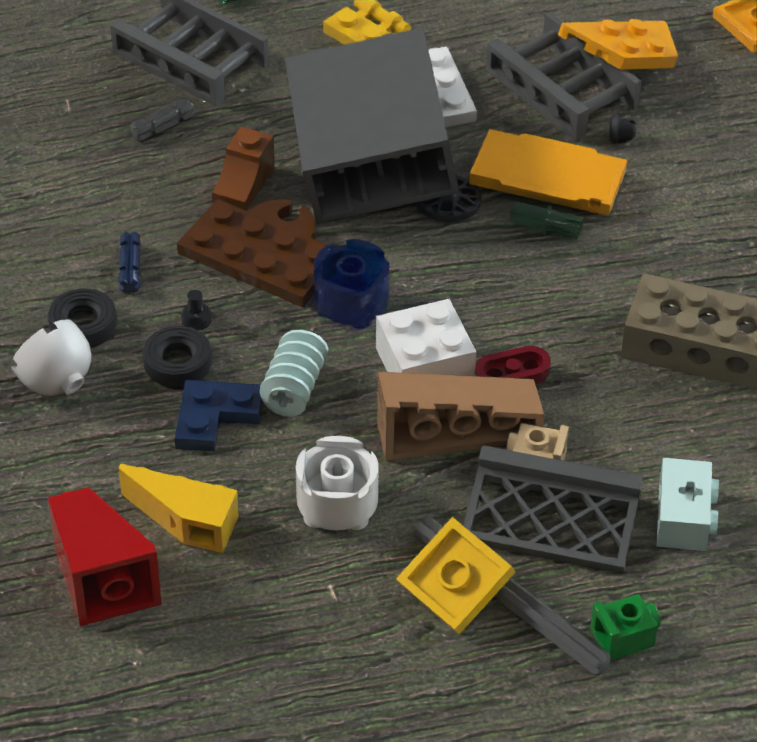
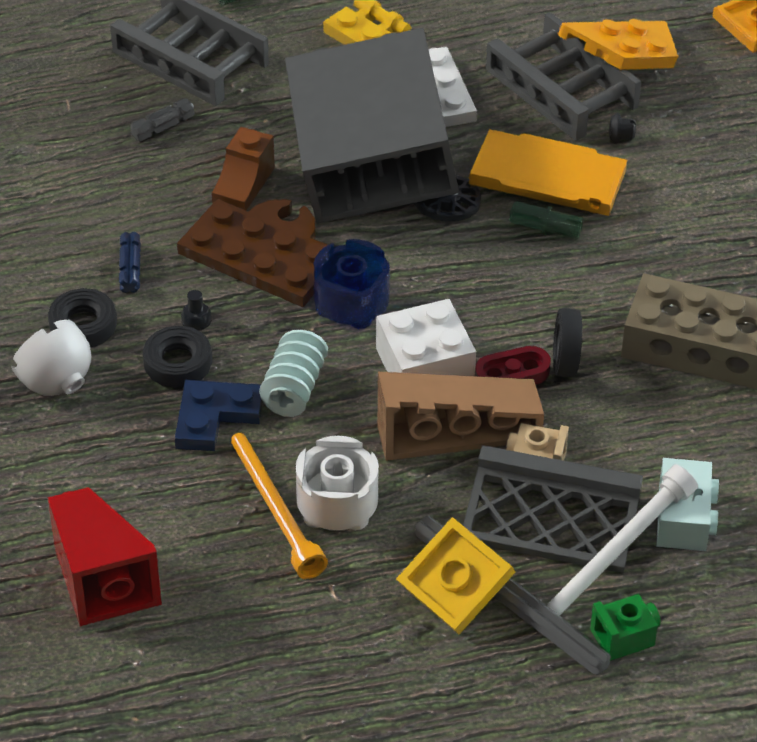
yellow slope [118,463,239,553] -> none
none -> light orange piece [231,433,328,579]
none -> white piece [547,464,698,616]
none -> black tyre [553,308,582,378]

